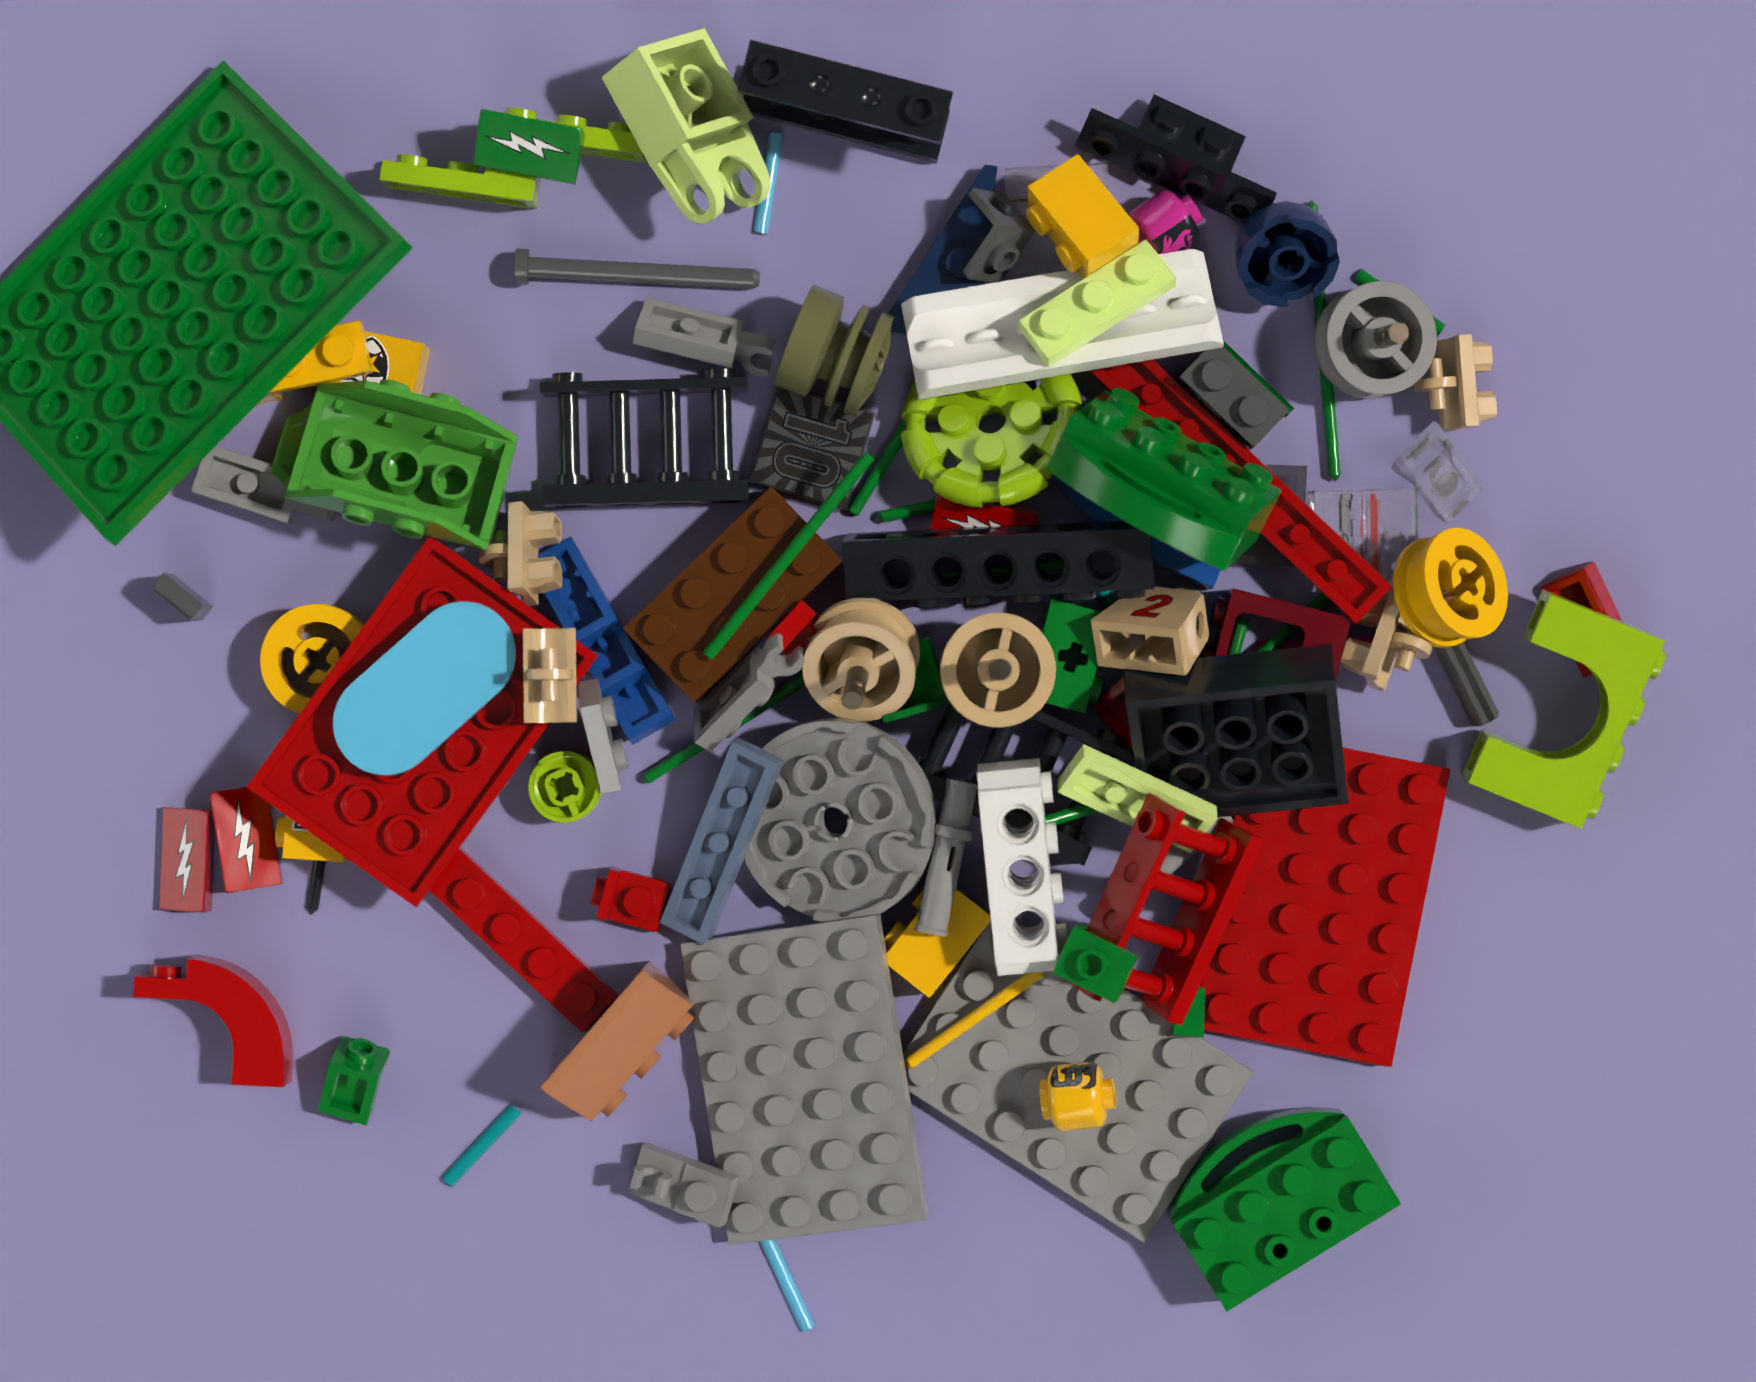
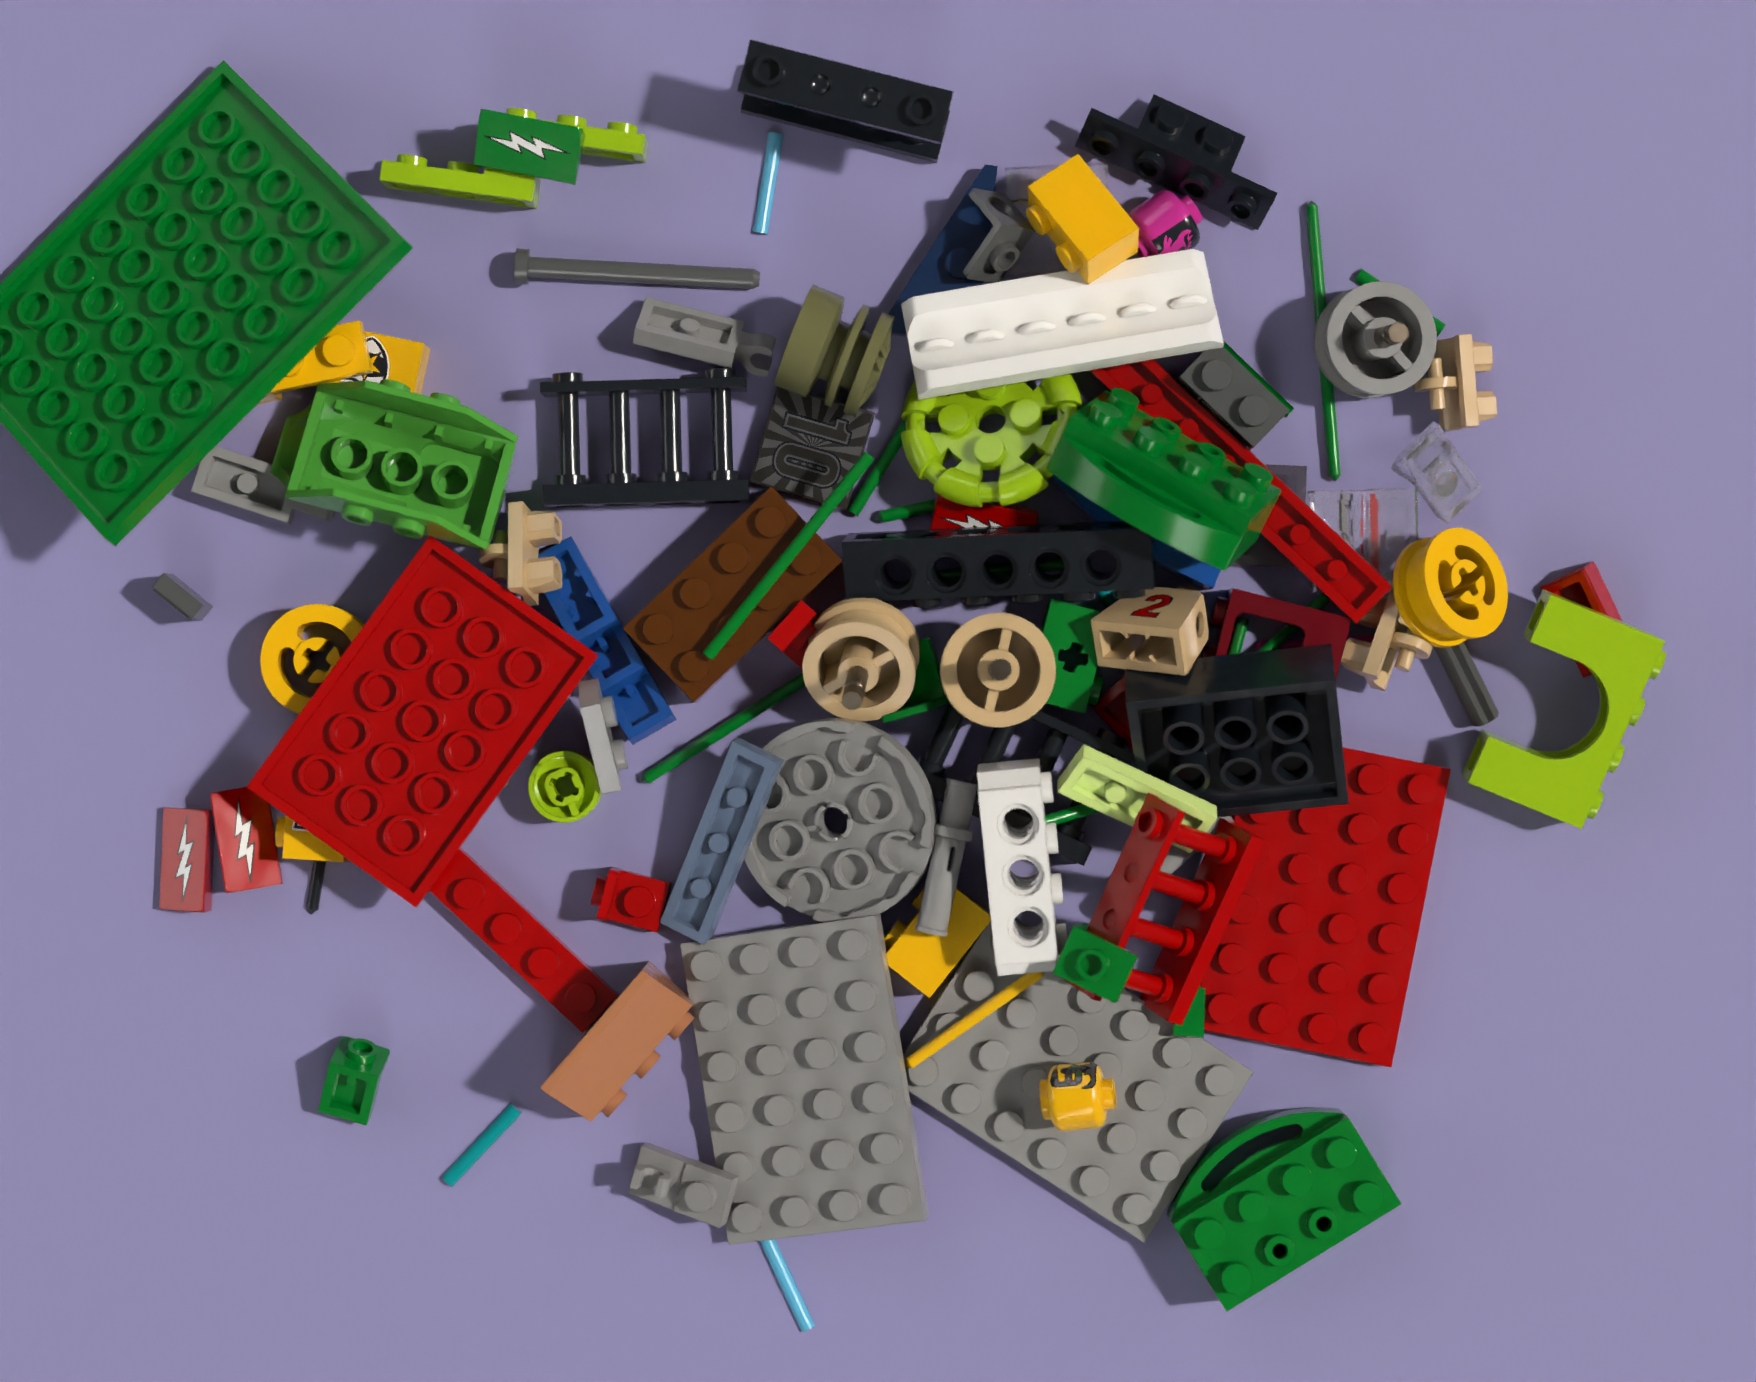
red arch [133,955,293,1088] -> none
medium azure tile [333,601,516,775] -> none
tan hips [523,628,577,723] -> none
yellowish green brick [601,28,770,224] -> none
light grey plate [694,633,804,752] -> none
yellowish green plate [1019,240,1176,368] -> none
dark blue cylinder [1235,201,1340,307] -> none

